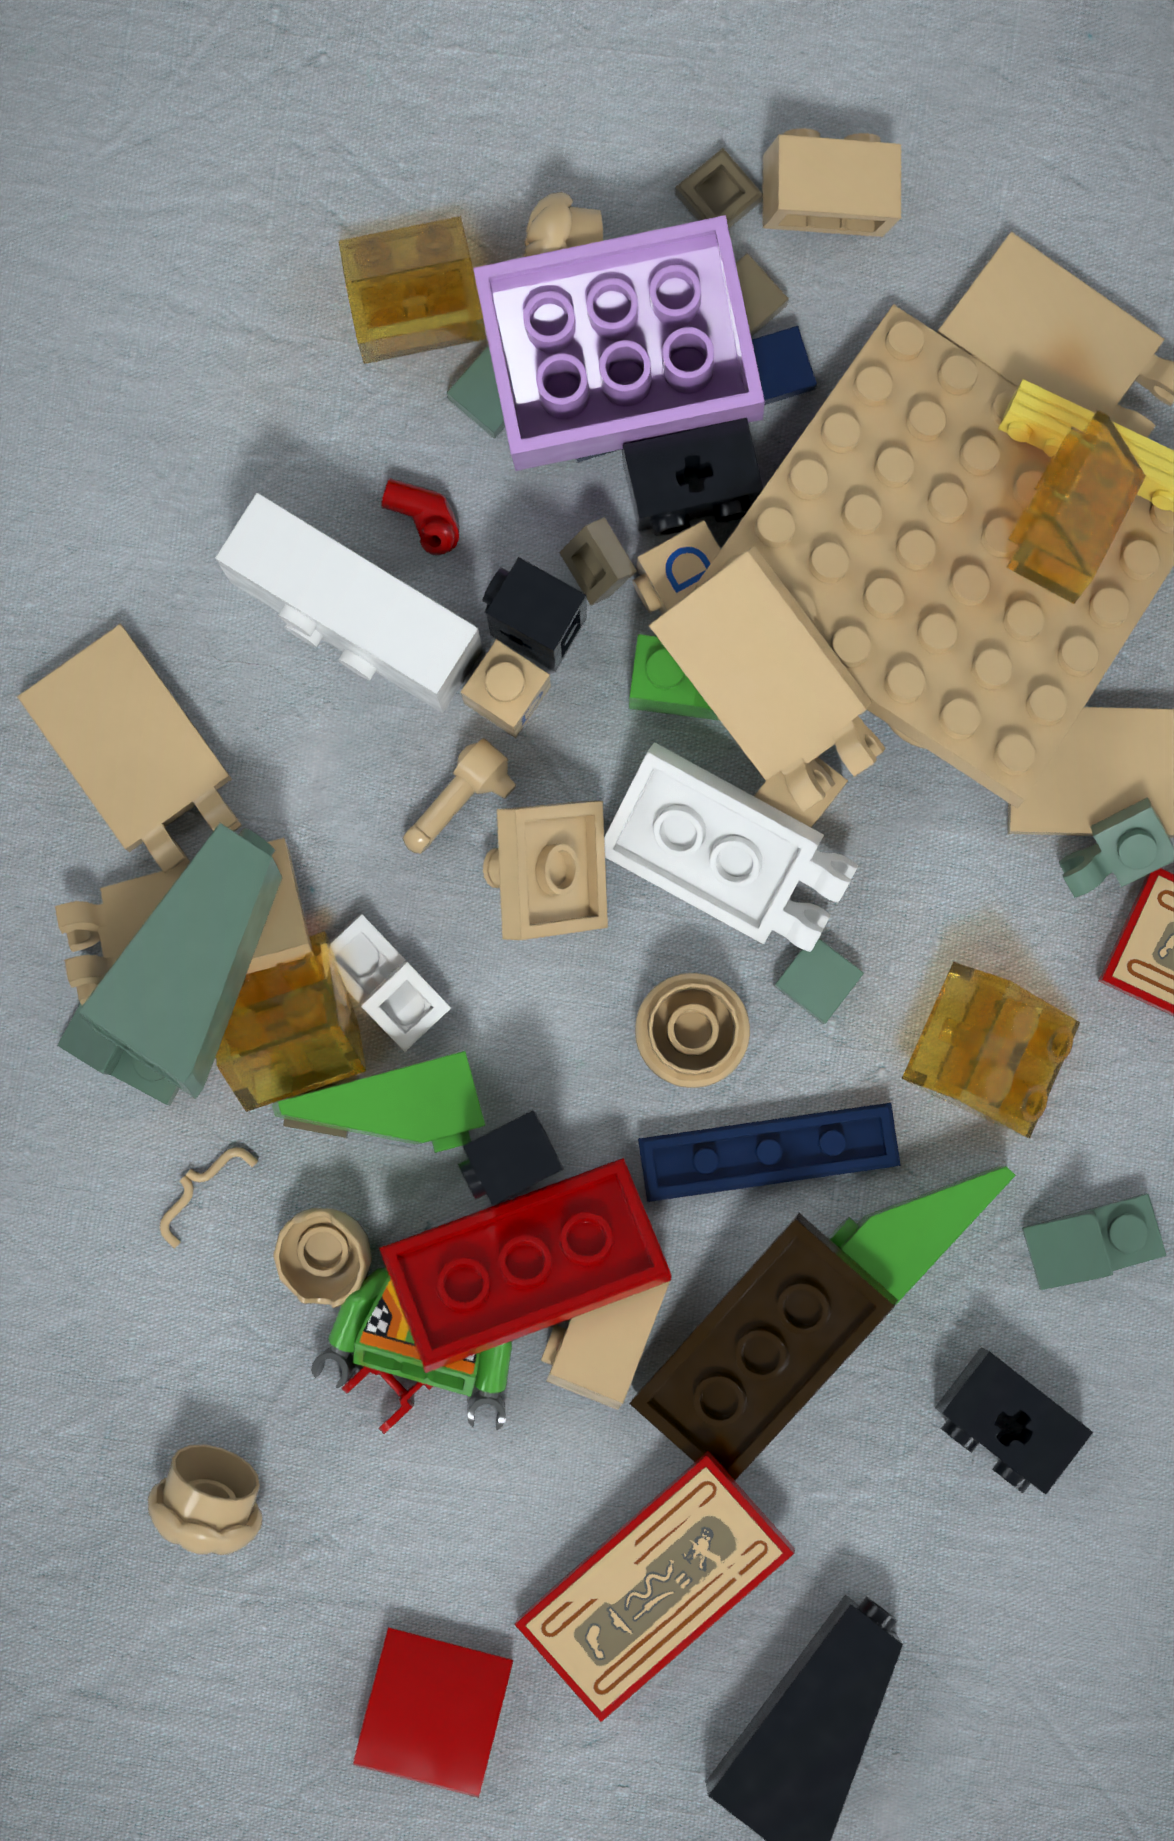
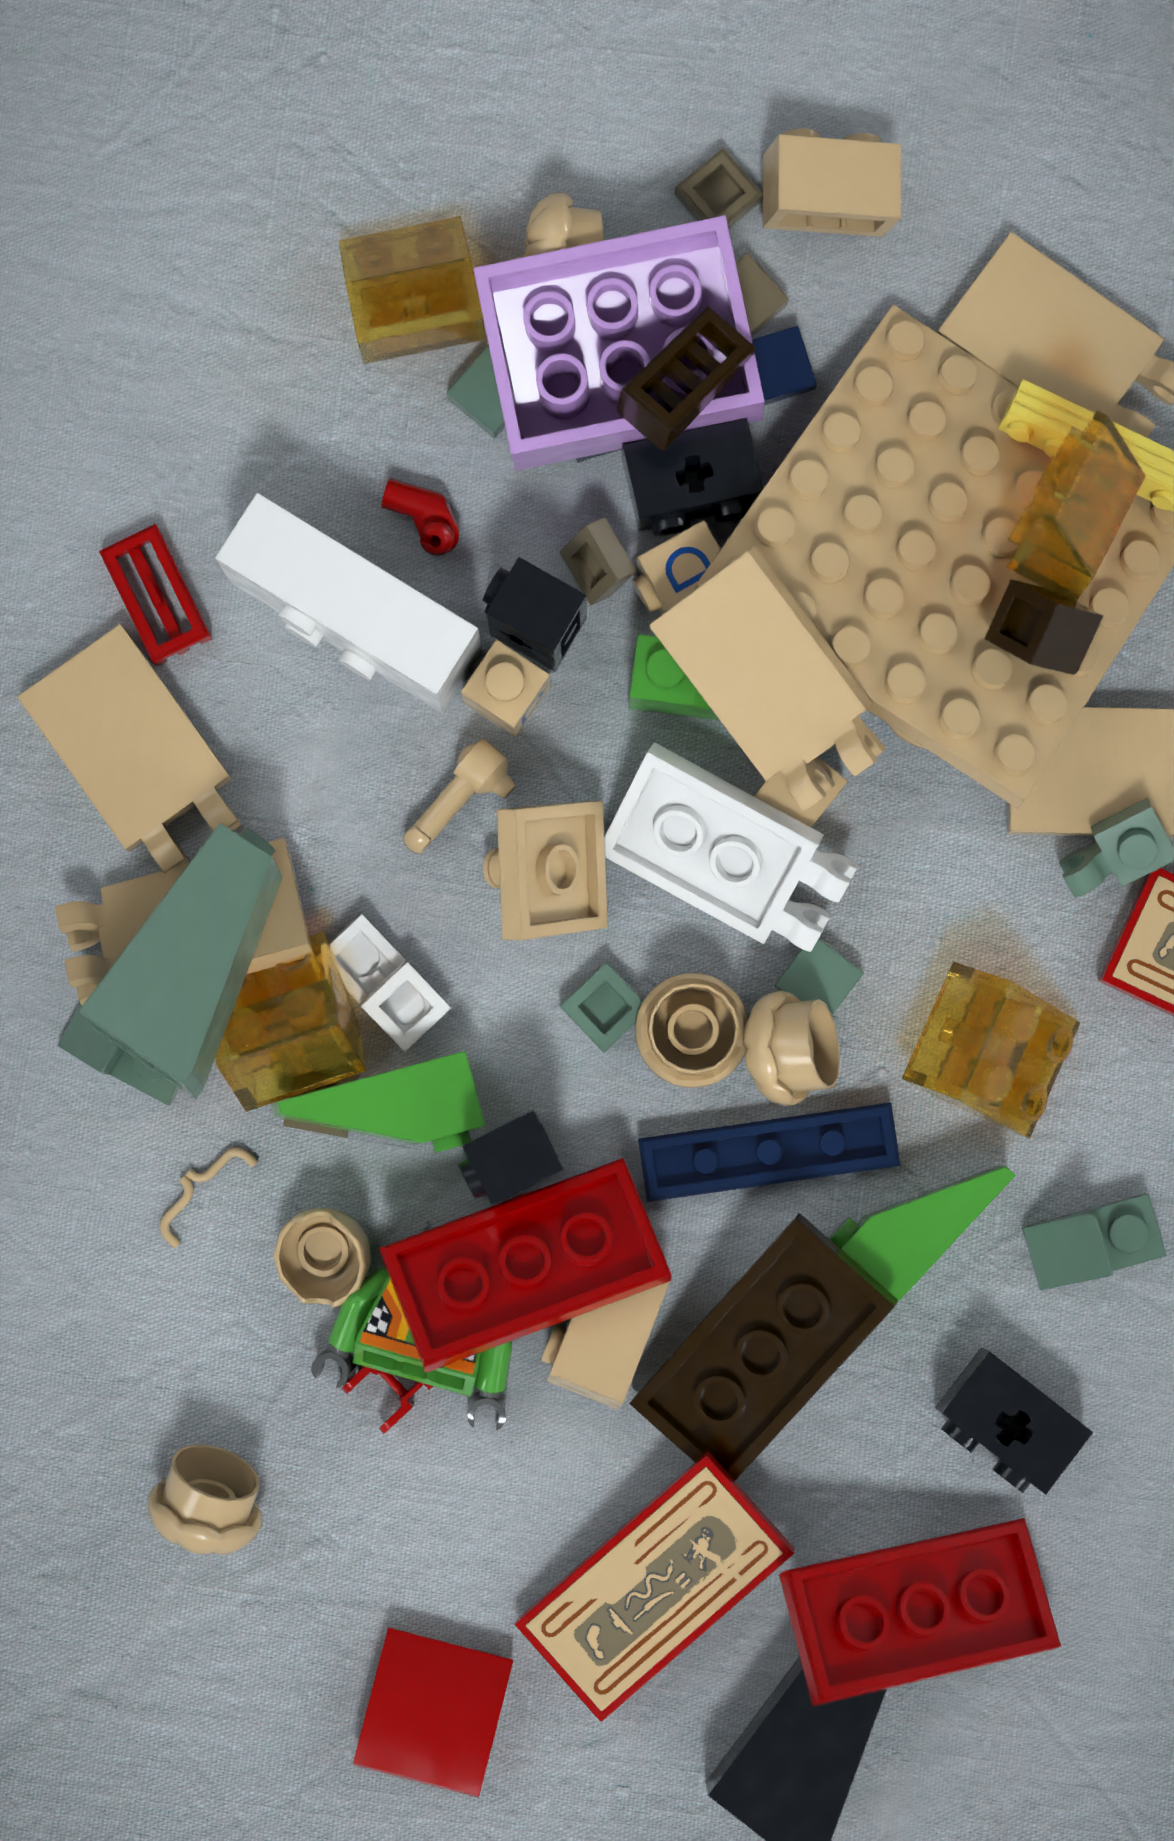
none -> red tile [99,524,212,666]
none -> sand green tile [560,963,643,1053]
none -> dark brown slope [617,306,756,451]
none -> tan piece [743,991,840,1106]
none -> red tile [779,1518,1061,1706]
none -> dark brown panel [984,579,1103,675]

